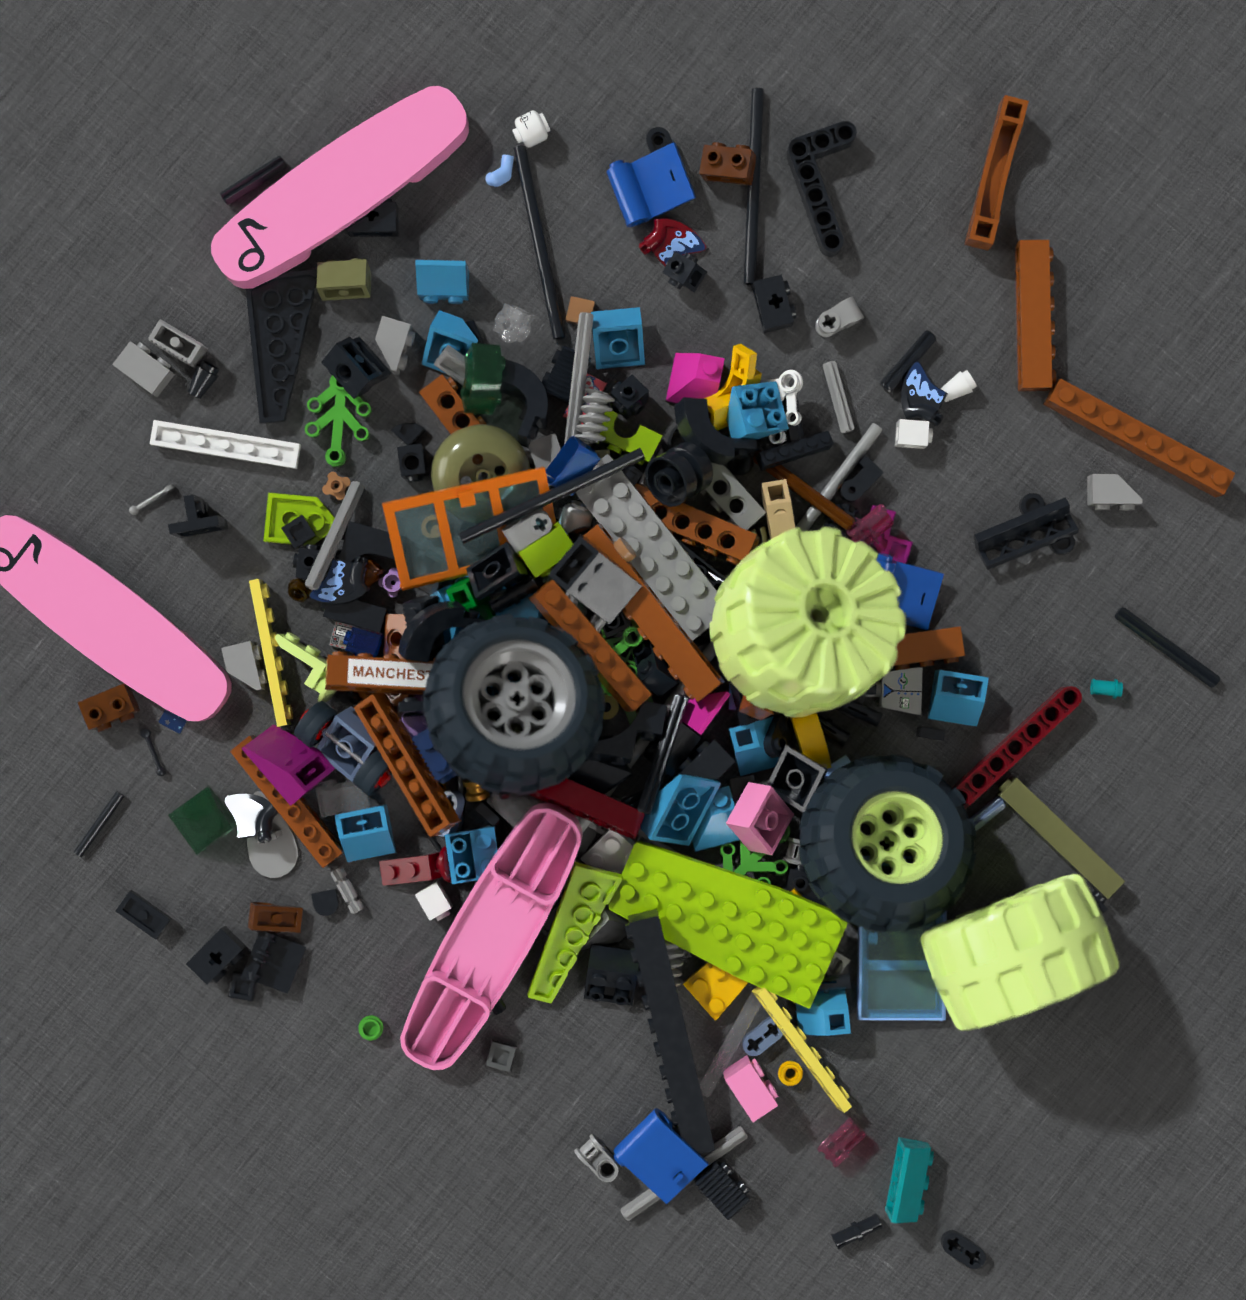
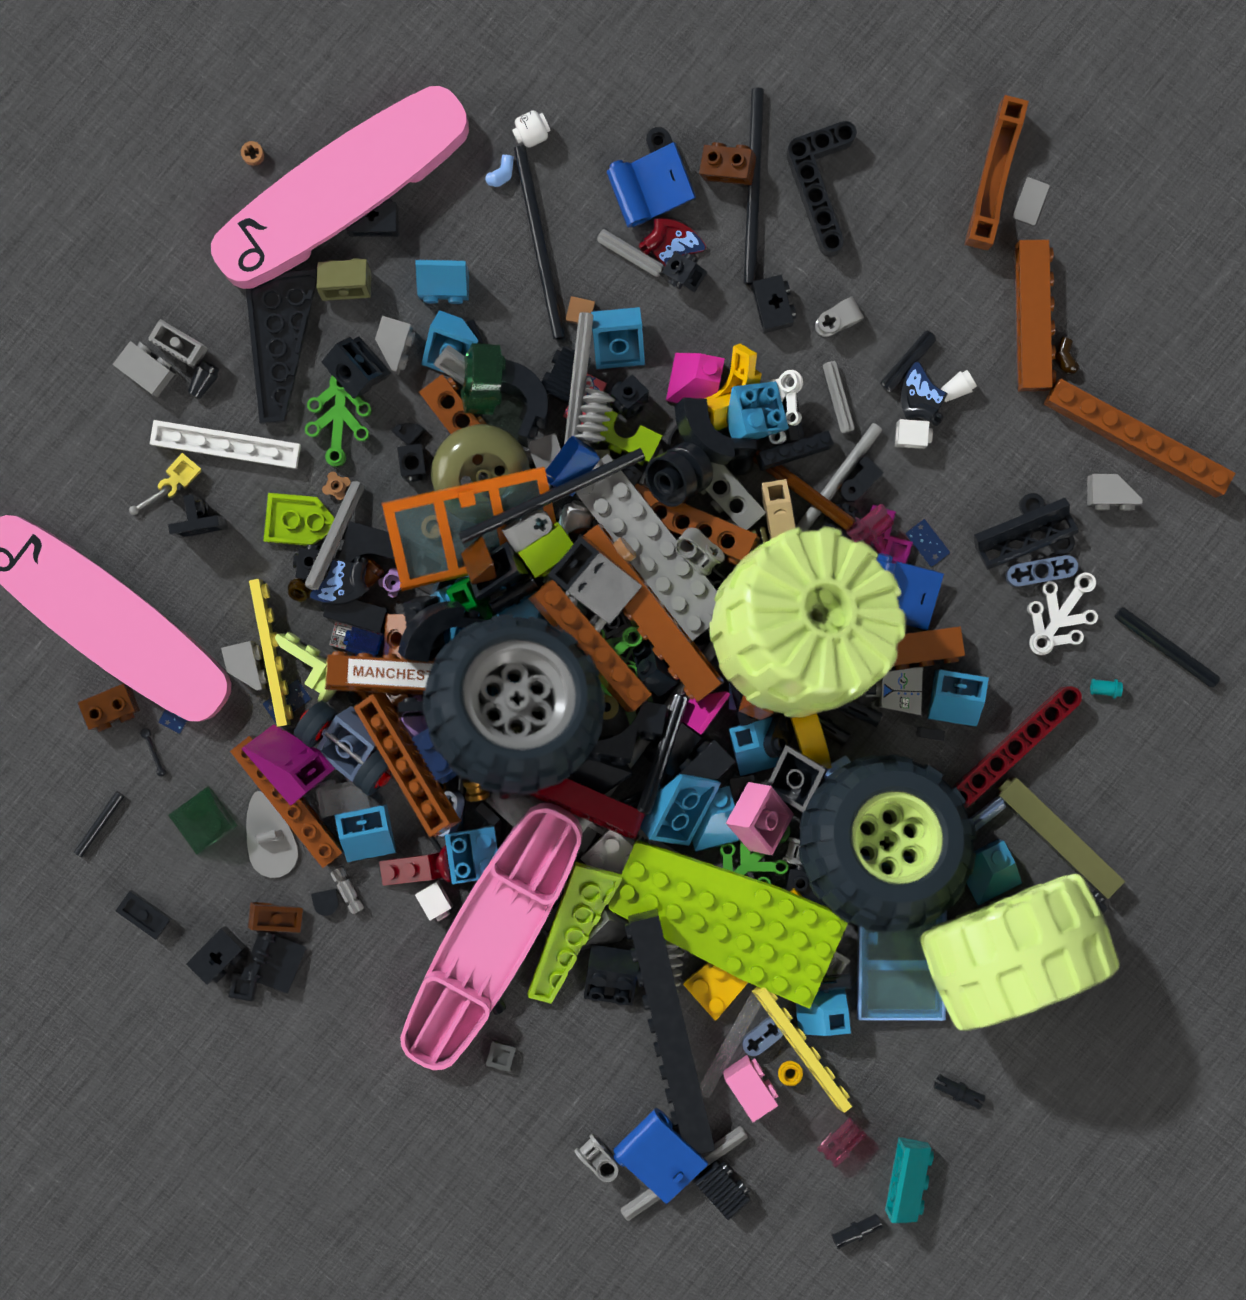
black axle [220,156,287,205] -> none
arm [225,794,278,843] -> none
black tile [282,515,316,549] -> none
bright green plate [358,1015,384,1041] -> none
clear brick [493,303,535,344] -> none
black beam [941,1230,986,1269] -> none
none -> light yellow plate [158,453,201,499]
none -> medium nougat bush [241,141,265,166]
none -> dark blue sticker [263,679,311,723]
none -> reddish brown slope [461,536,497,585]
none -> light grey axle [597,229,663,277]
none -> light grey piece [675,527,725,576]
none -> dark blue sticker [905,519,950,567]
none -> black pin [933,1074,985,1110]
none -> dark azure slope [966,839,1022,905]
none -> sand blue beam [1005,555,1078,587]
none -> light grey sticker [1013,177,1049,226]
none -> white plant [1027,573,1098,655]
none -> dark brown arm [1055,337,1079,374]

